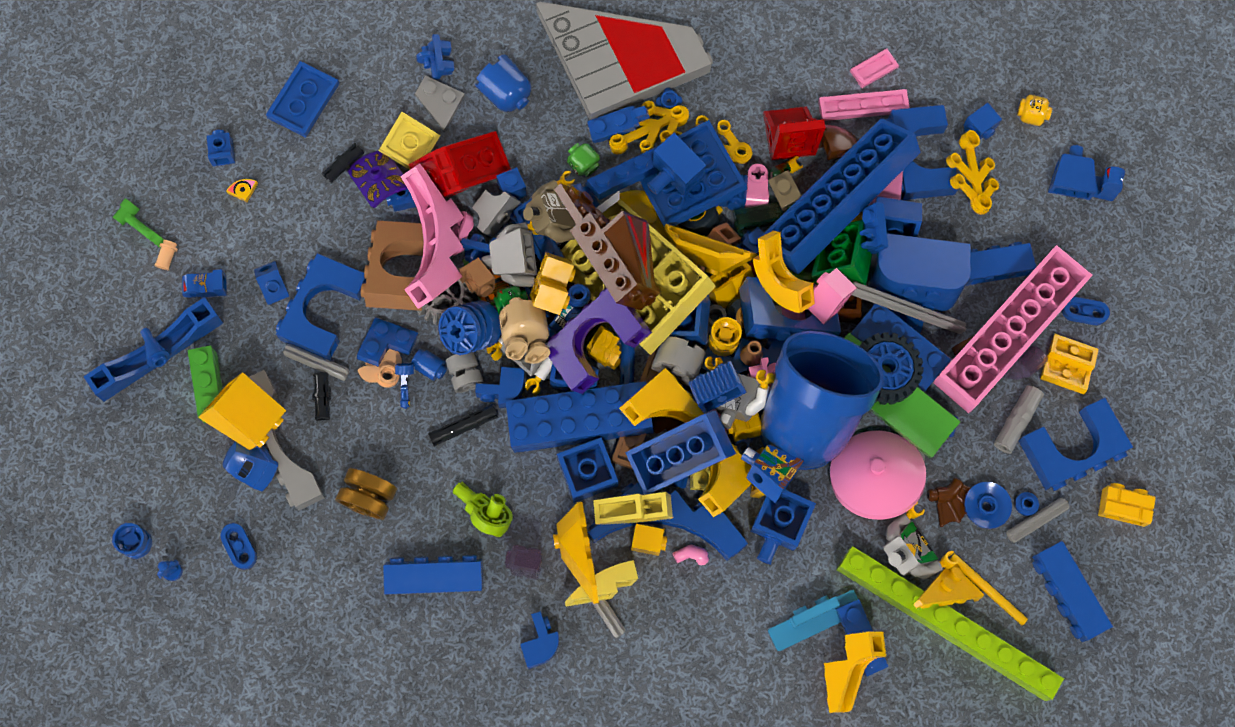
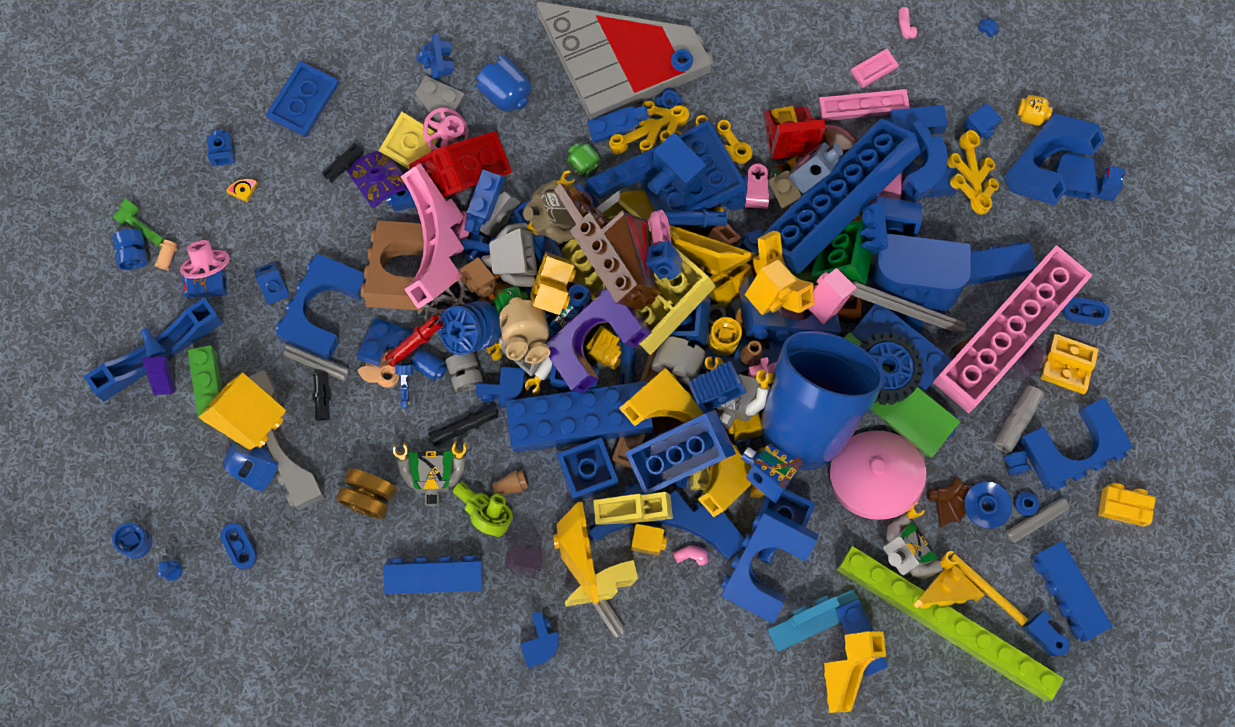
blue brick [496,168,527,199] -> none
clear green hinge [734,202,783,237] -> none
none -> blue wheel [112,229,148,270]
none -> dark purple tile [142,356,176,395]
none -> bright pink wheel [180,240,230,278]
none -> red pin [385,315,444,367]
none -> torso [393,441,468,506]
none -> bright pink wheel [423,108,469,150]
none -> blue hinge [464,170,505,235]
none -> medium nougat cone [492,470,529,495]
none -> blue brick [645,240,682,280]
none -> bright pink plate [648,210,671,256]
none -> blue axle [664,209,728,228]
none -> blue plate [671,49,693,71]
none -> blue arch [721,508,819,624]
none -> yellow brick [744,259,796,316]
none -> yellow tile [771,106,798,124]
none -> sand blue torso [788,142,843,194]
none -> bright pink arm [898,7,917,39]
none -> blue arch [902,120,947,202]
none -> blue plate [978,18,999,38]
none -> blue arch [1004,113,1105,205]
none -> blue wheel [1004,451,1032,476]
none -> blue leg [1023,610,1070,657]

